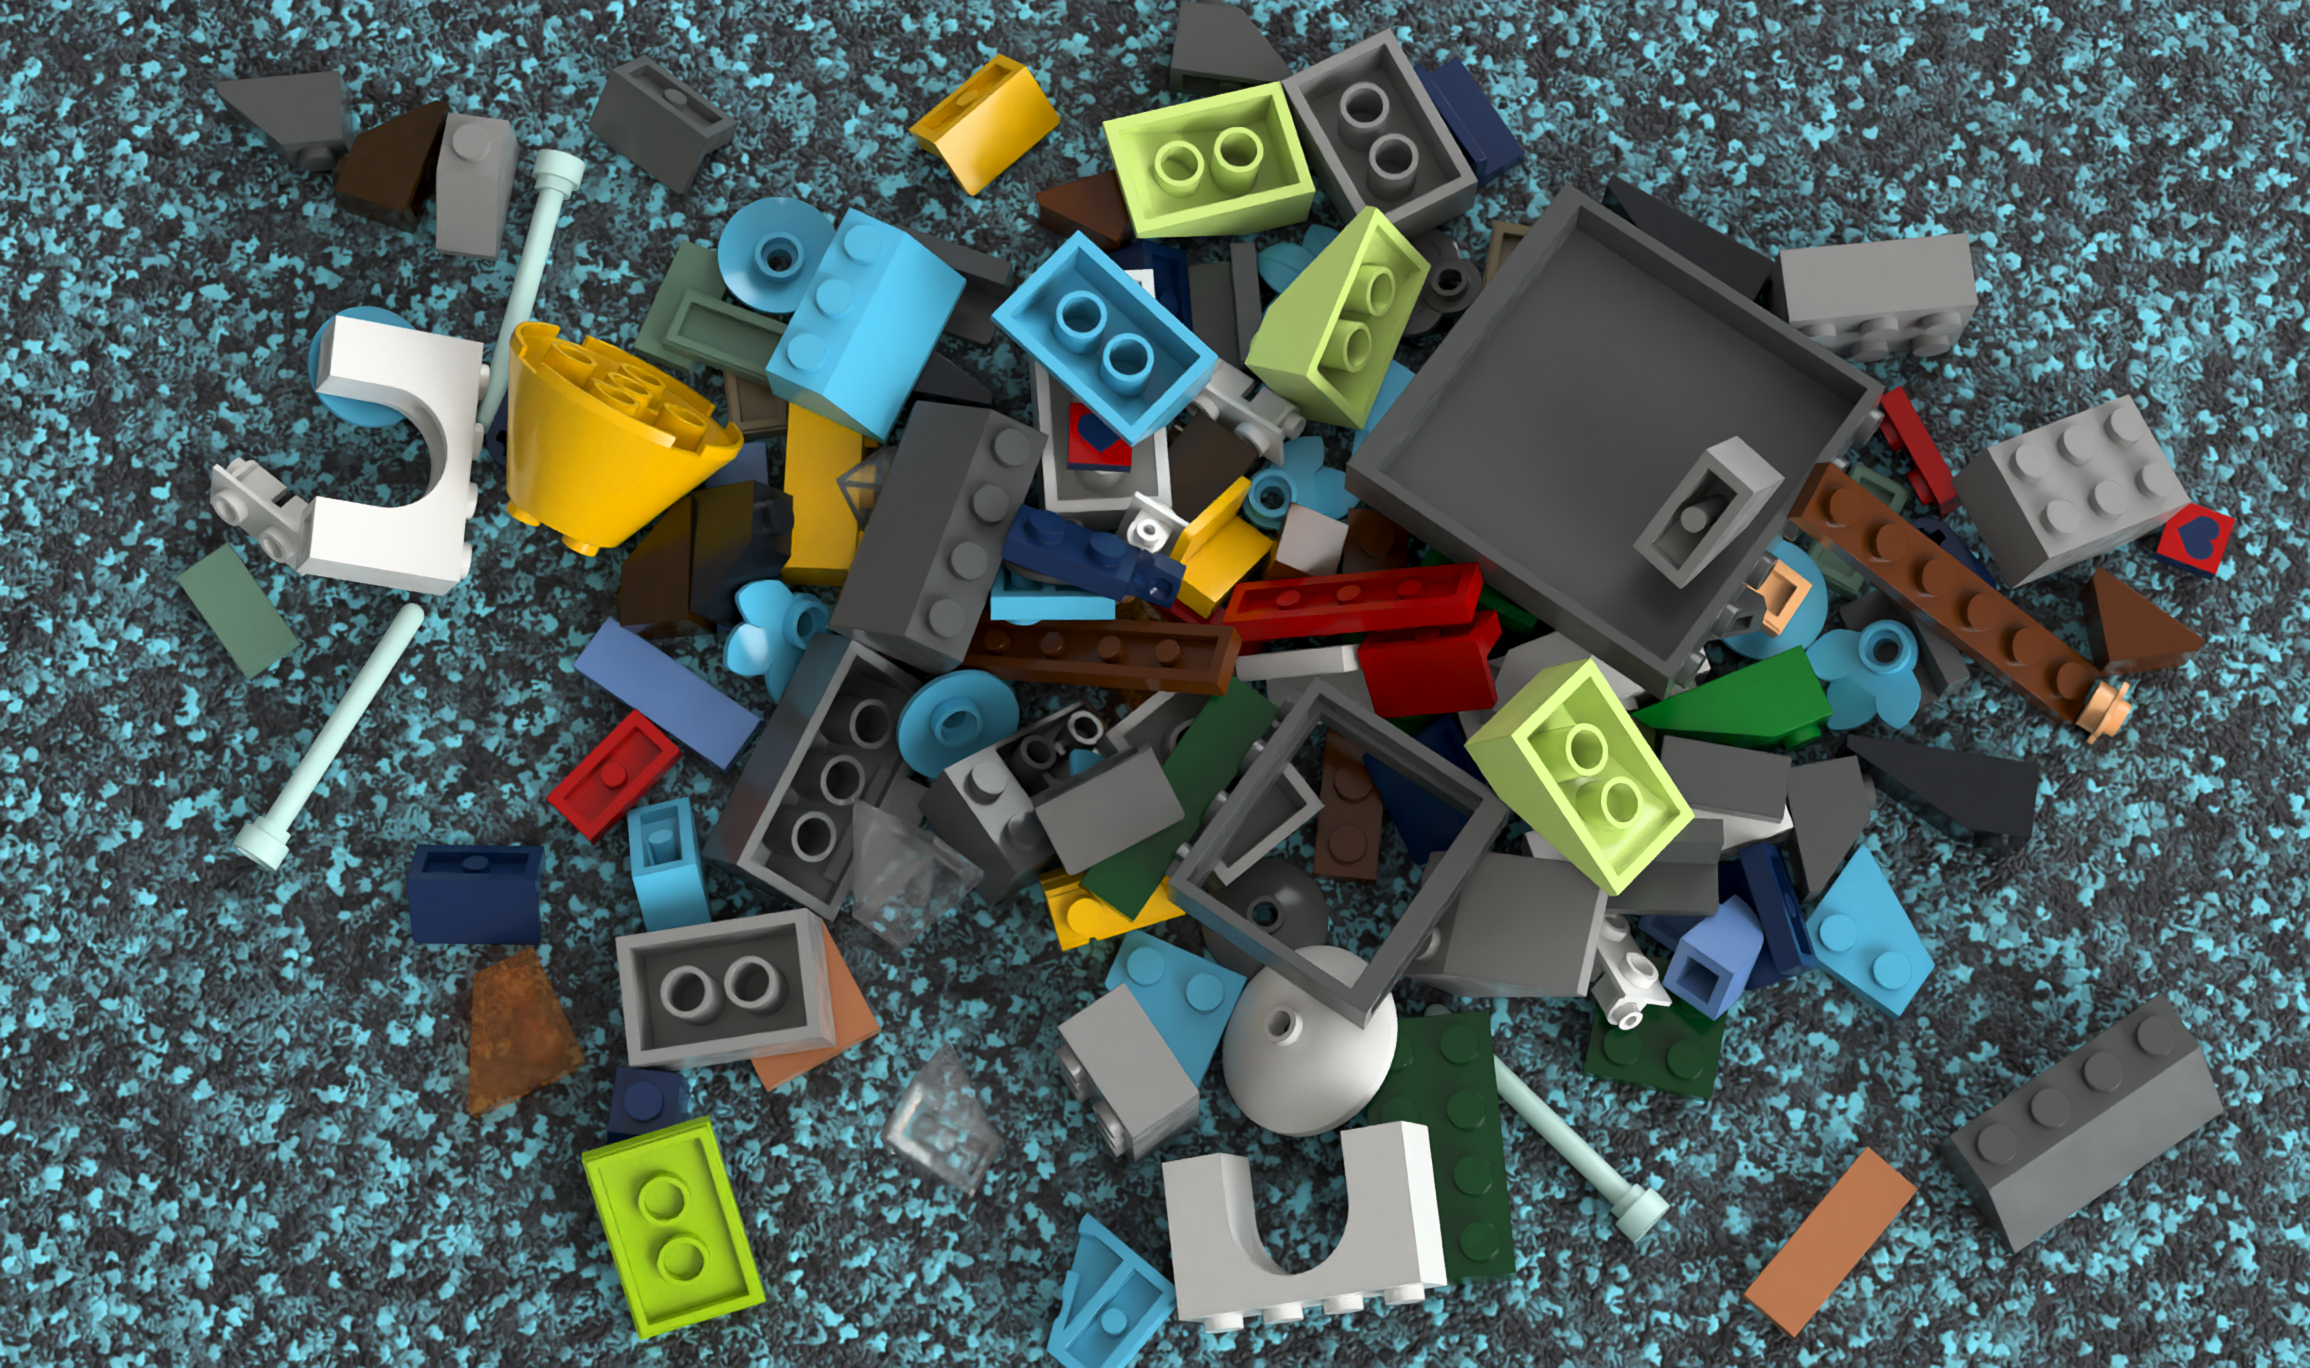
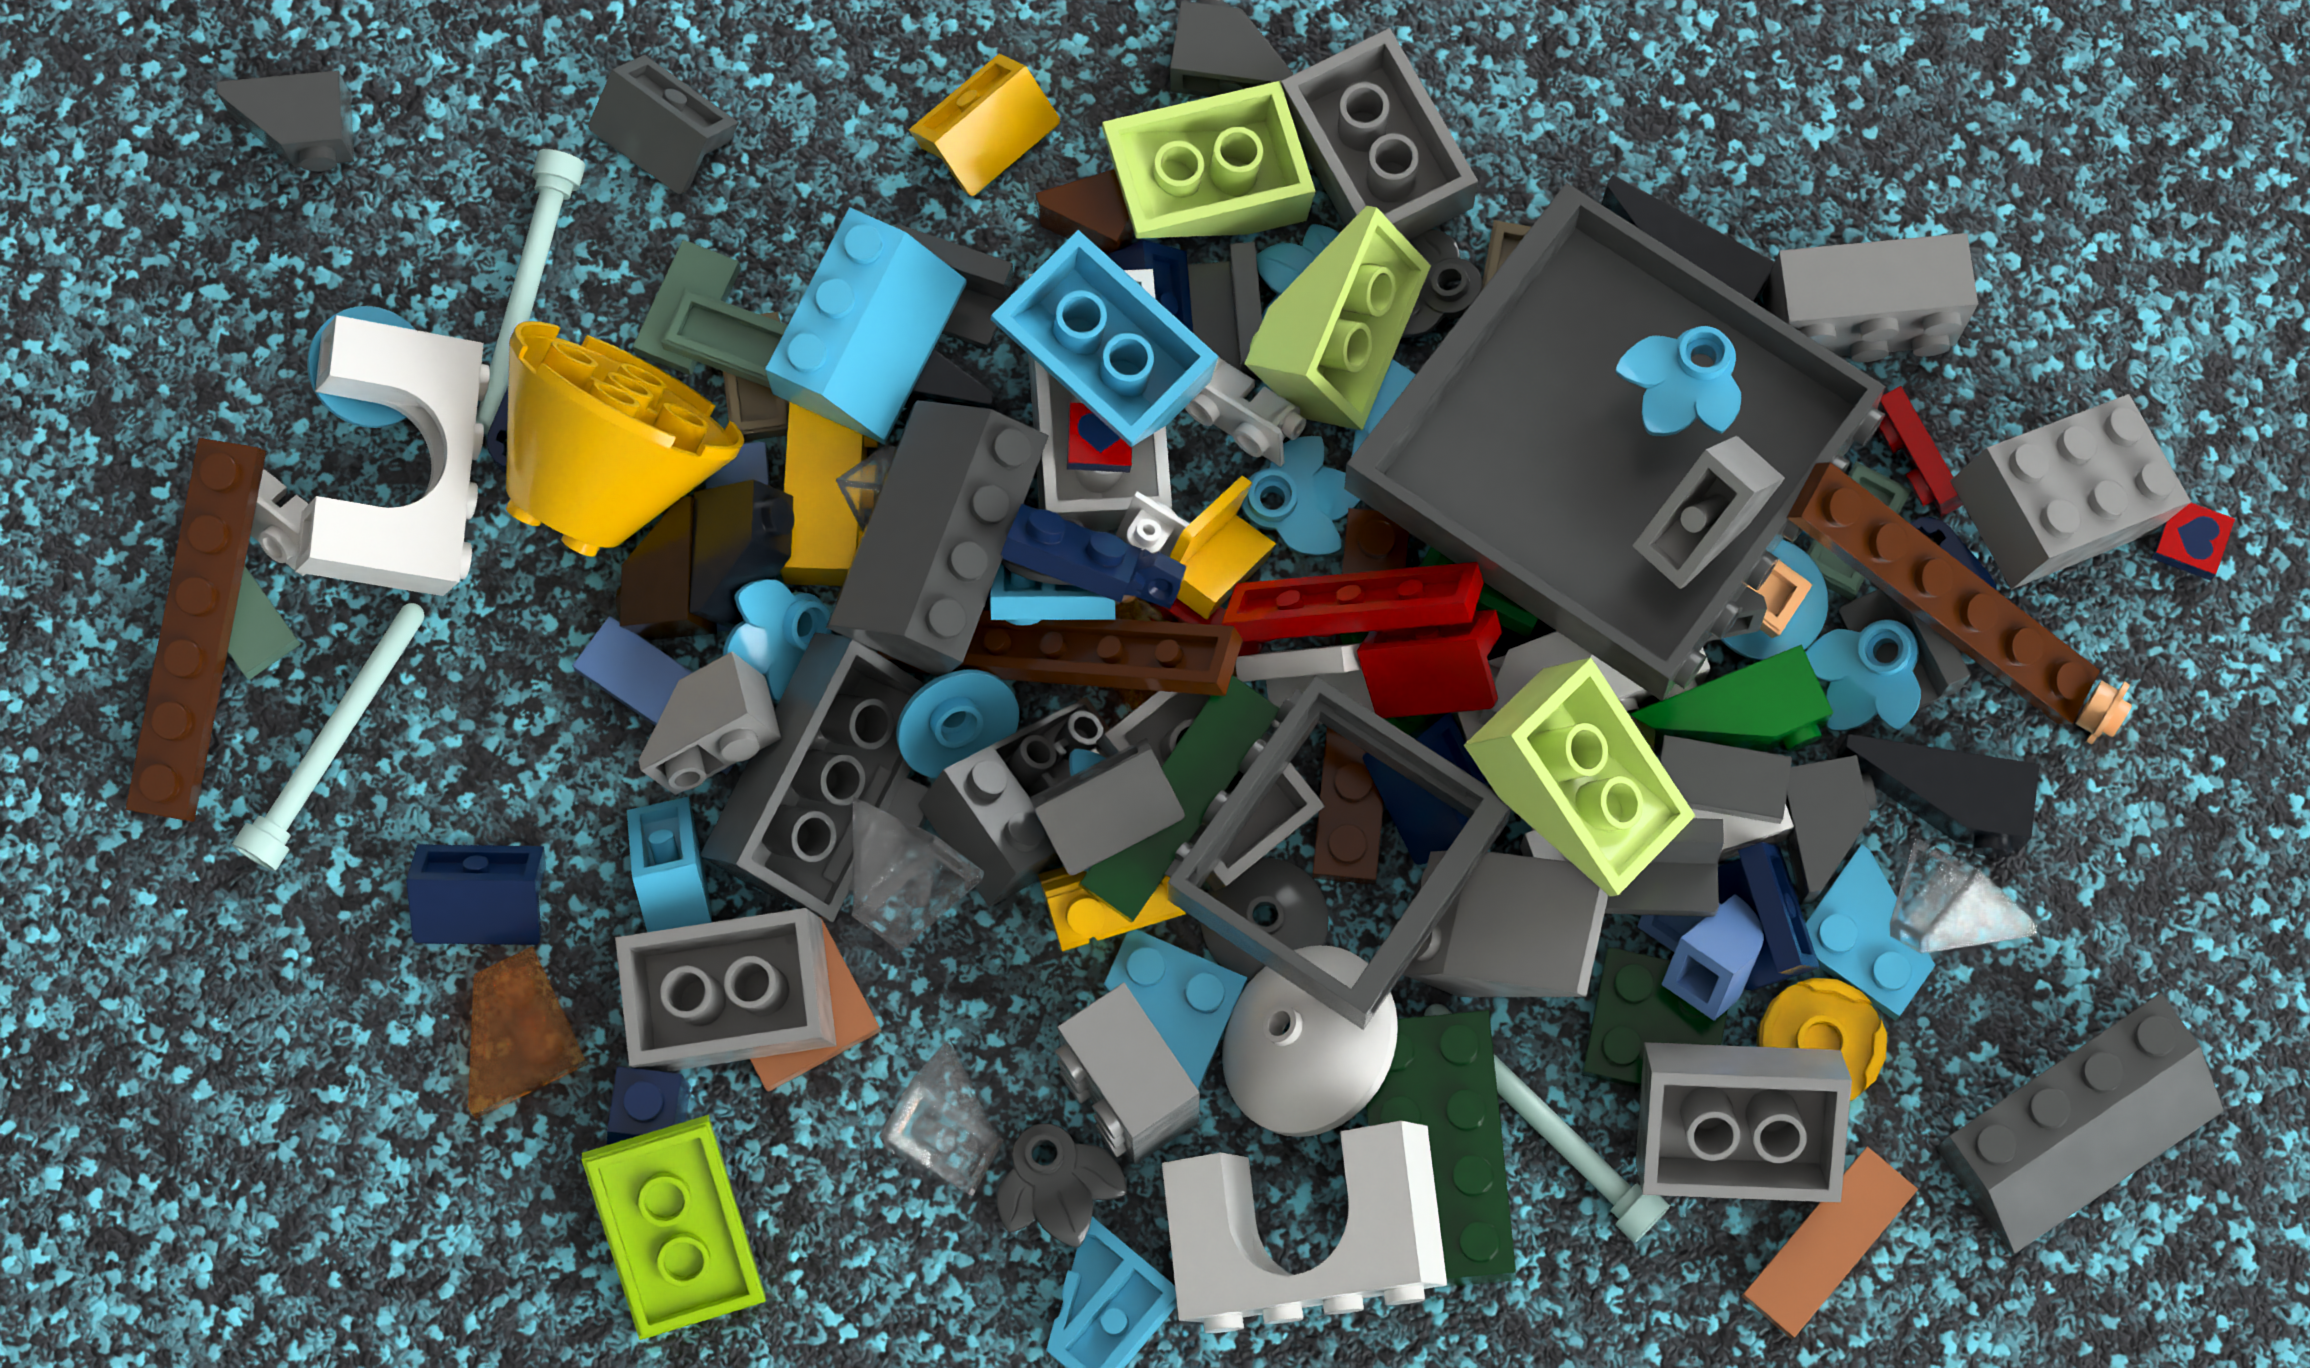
dark brown slope [333,100,452,234] -> none
light grey slope [436,112,520,261] -> none
red plate [546,708,683,846] -> none
medium azure dish [718,197,836,315] -> none
dark brown slope [1166,410,1259,523] -> none
slope [1257,501,1349,641] -> none
dark blue panel [1413,57,1525,189] -> none
white hinge [1590,914,1672,1030] -> none
reddish brown slope [2079,566,2205,678] -> none
none -> reddish brown plate [125,438,267,822]
none -> light grey slope [638,651,781,795]
none -> dark grey plate [996,1123,1127,1248]
none -> medium azure plate [1615,326,1741,436]
none -> light grey brick [1635,1042,1852,1202]
none -> yellow tile [1756,978,1887,1101]
none -> clear slope [1890,837,2037,954]

